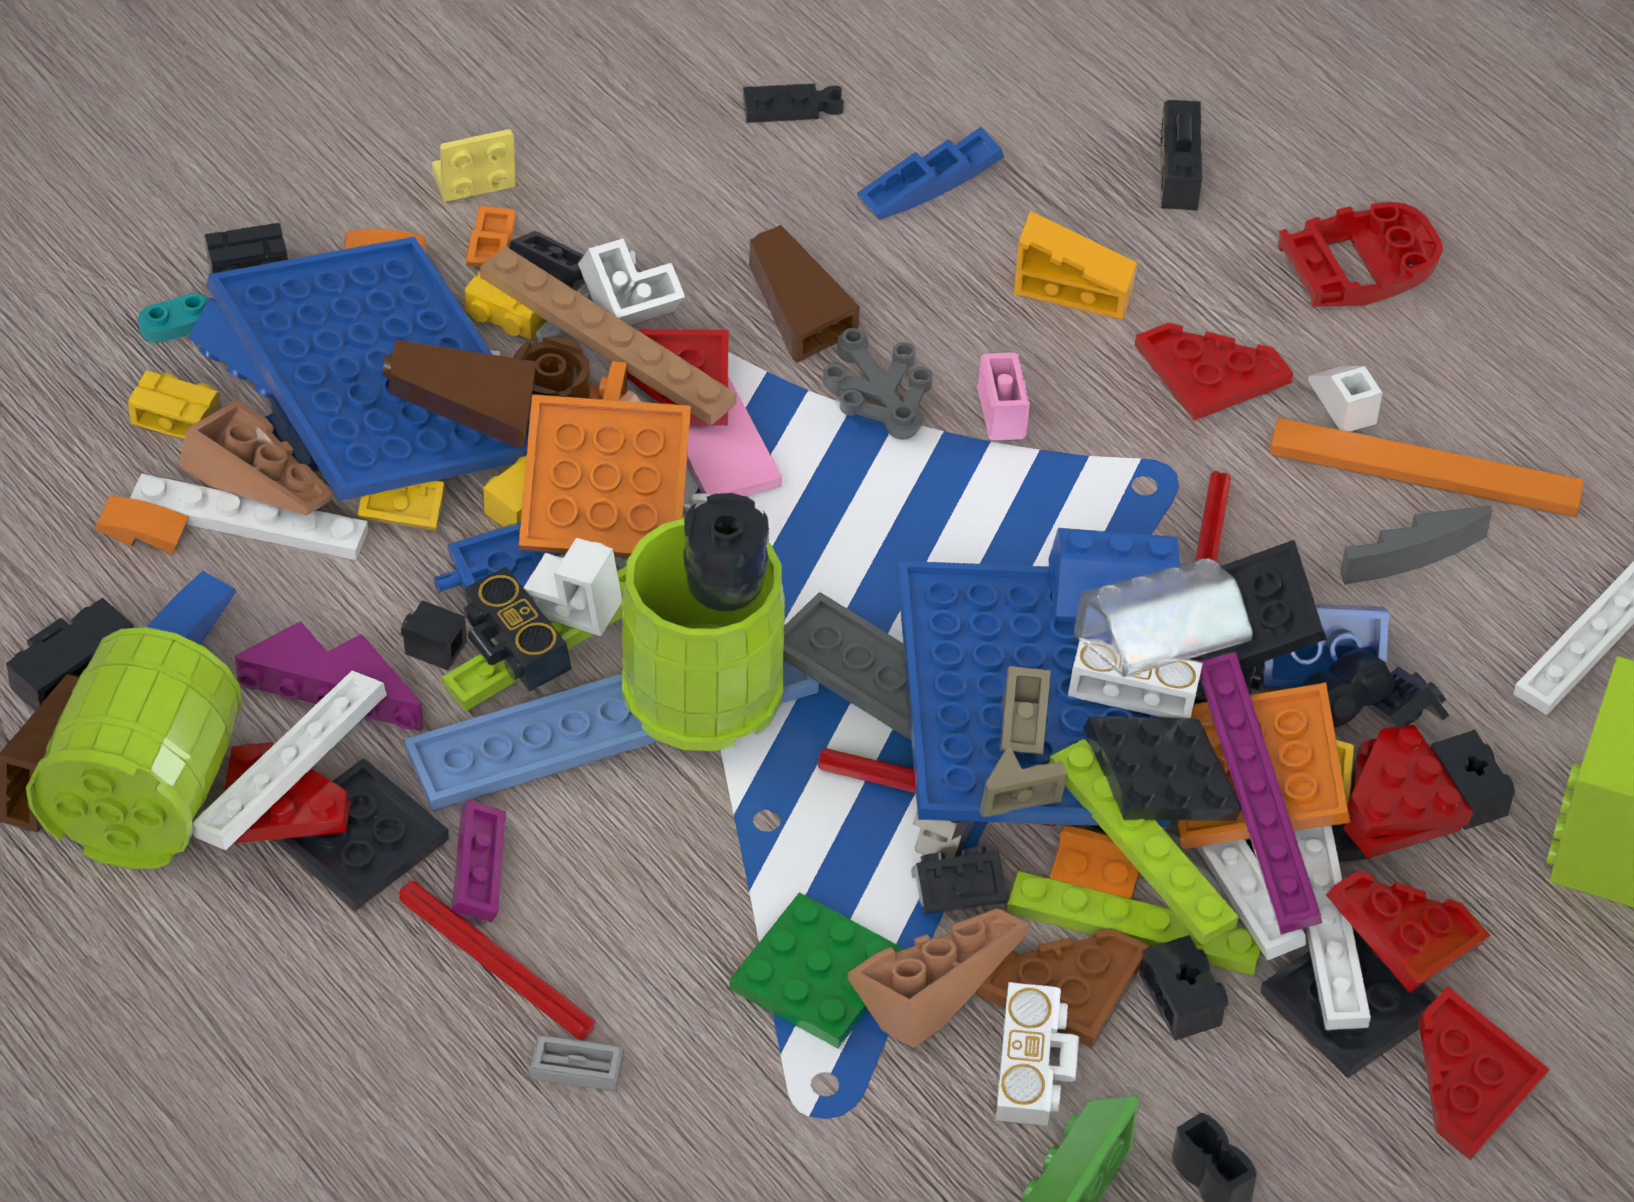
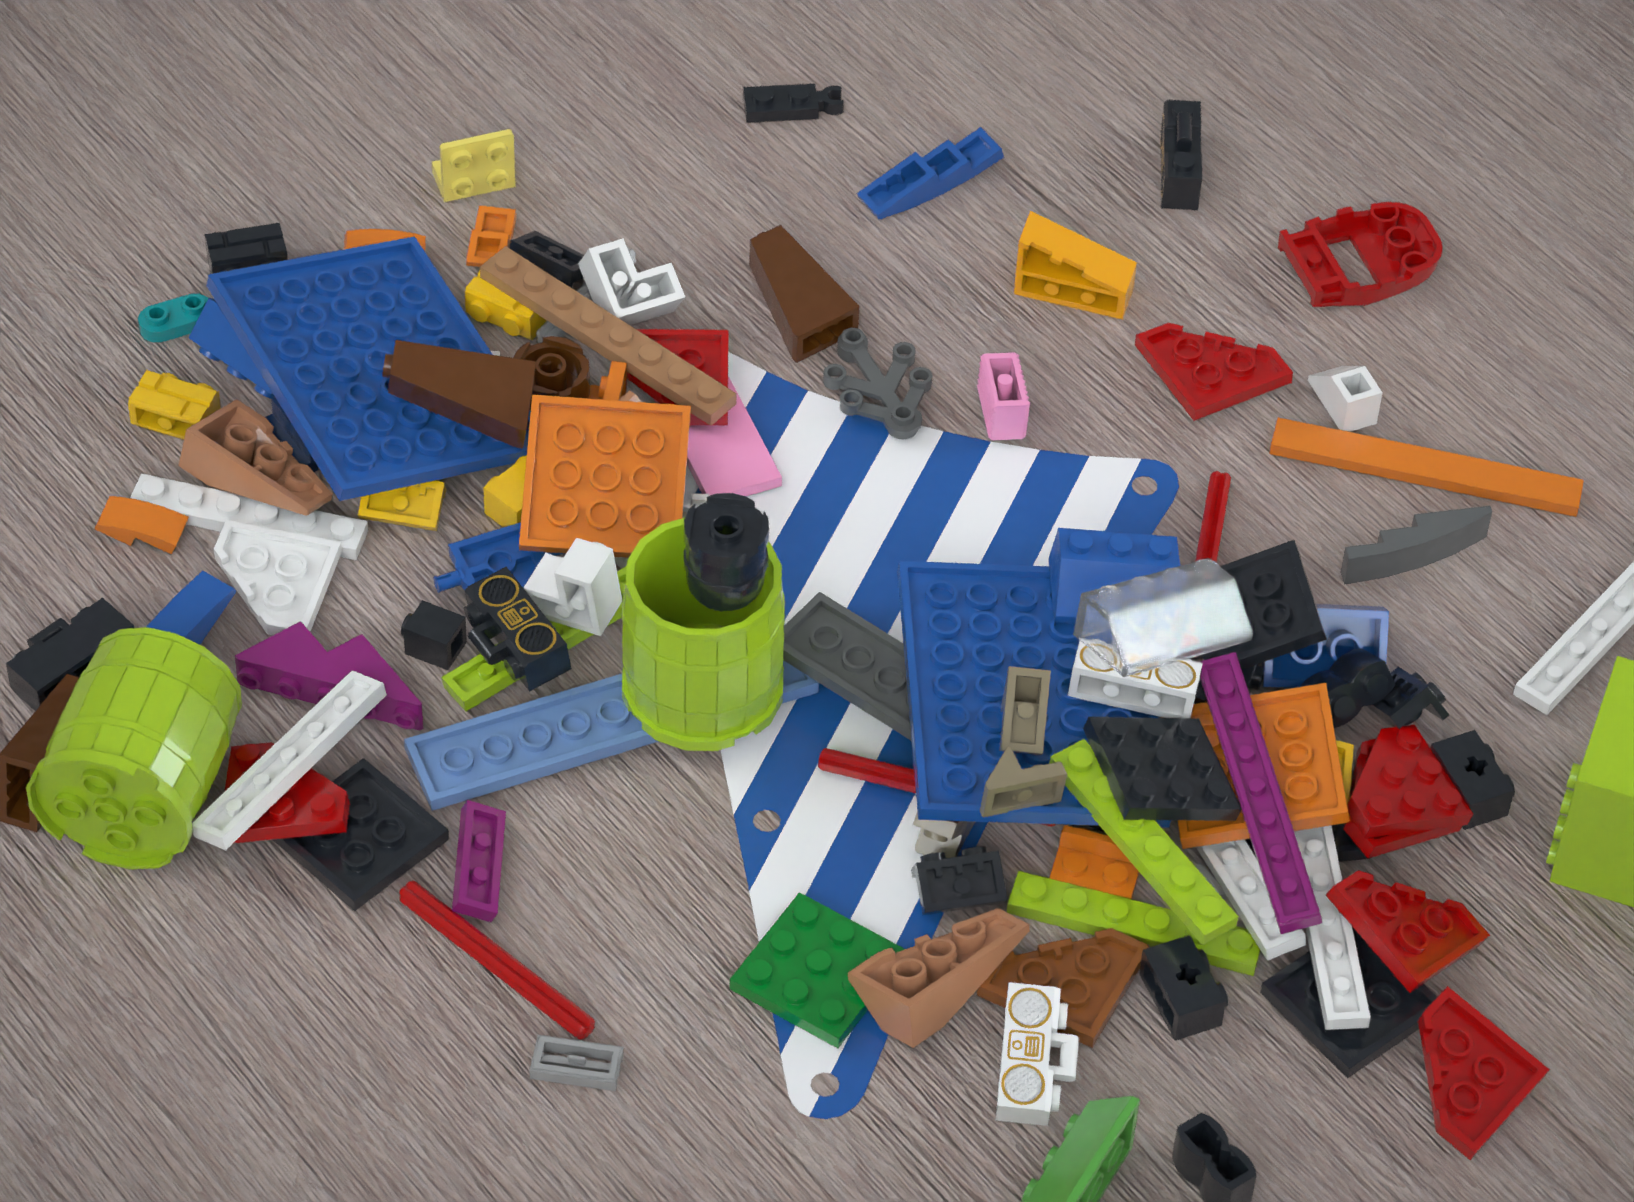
none -> white plate [214,519,342,635]

